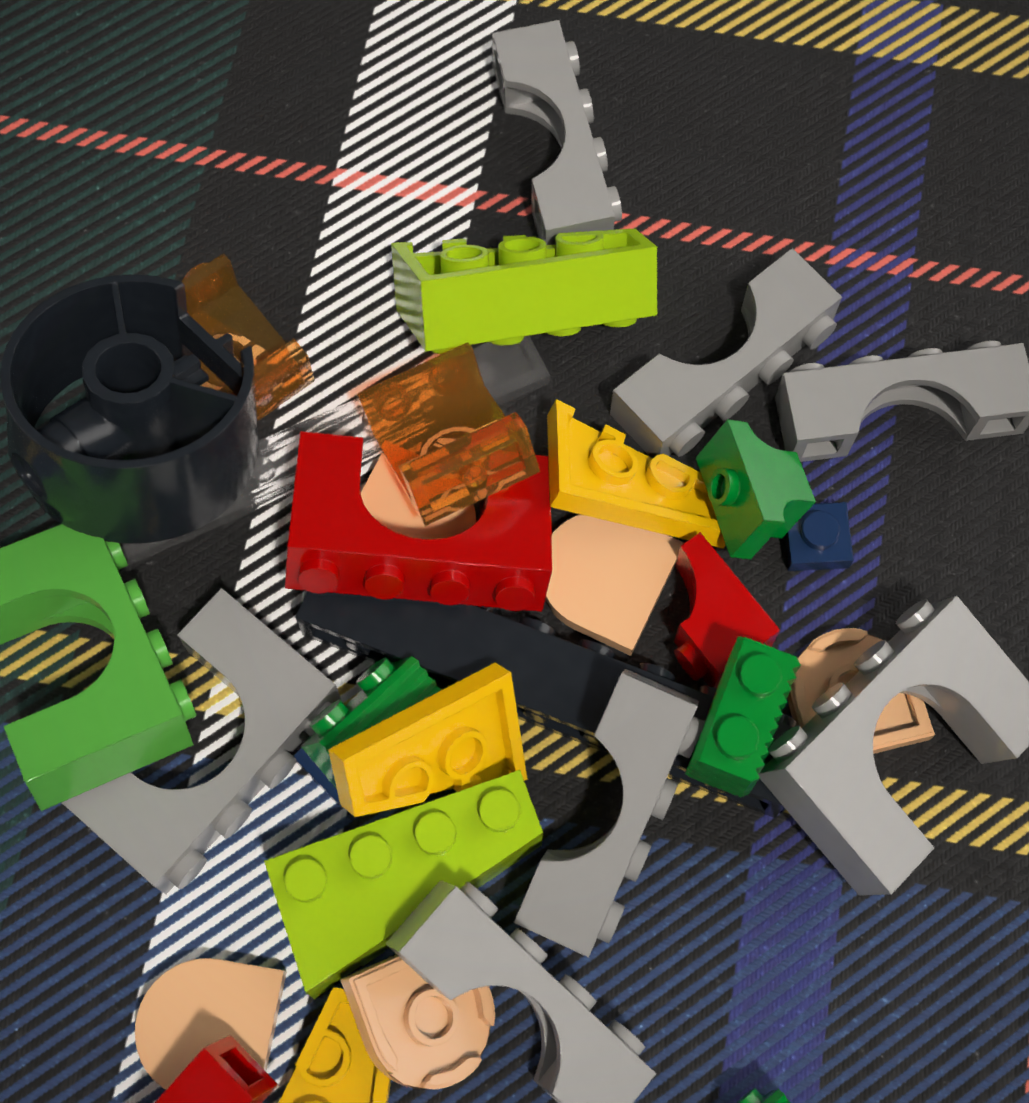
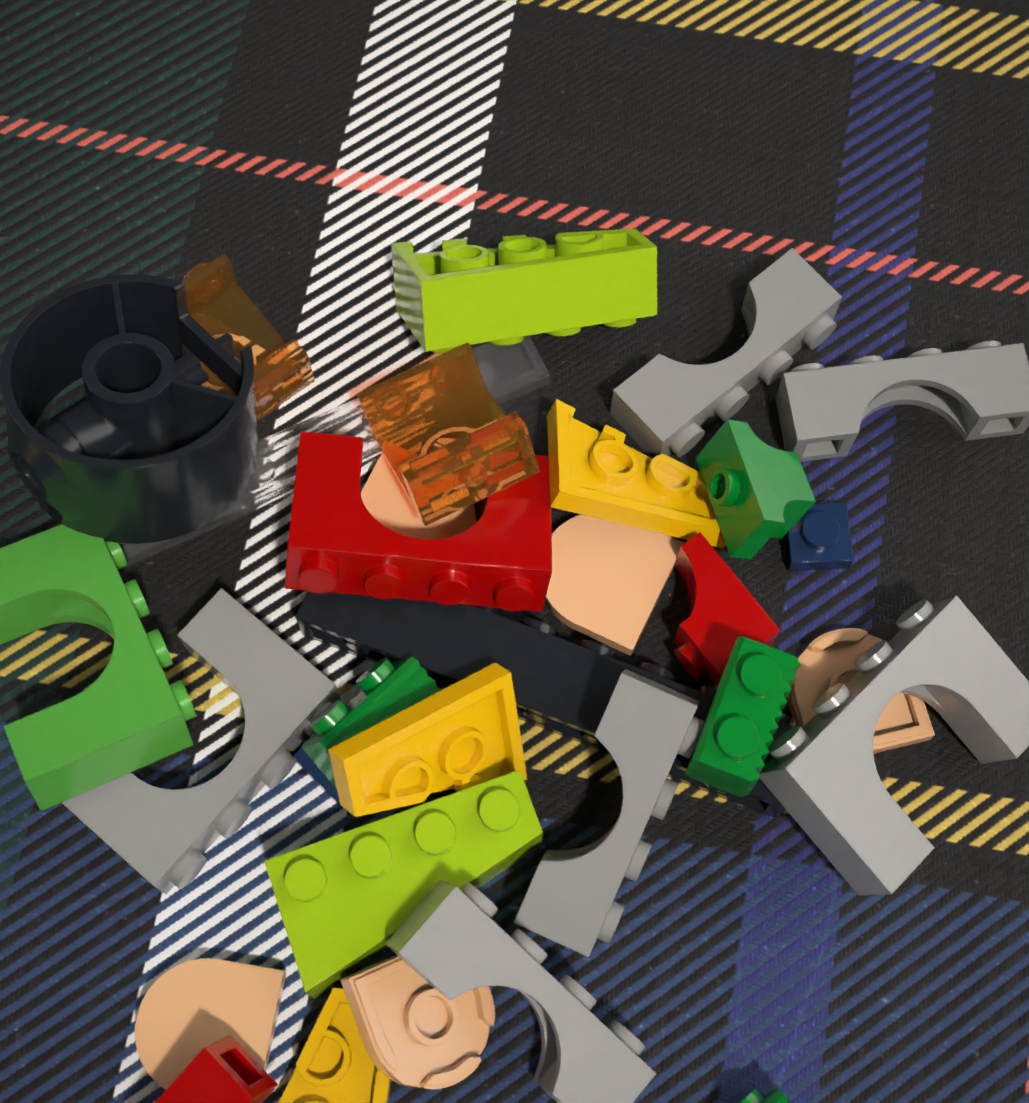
light grey arch [492,20,622,245] -> none

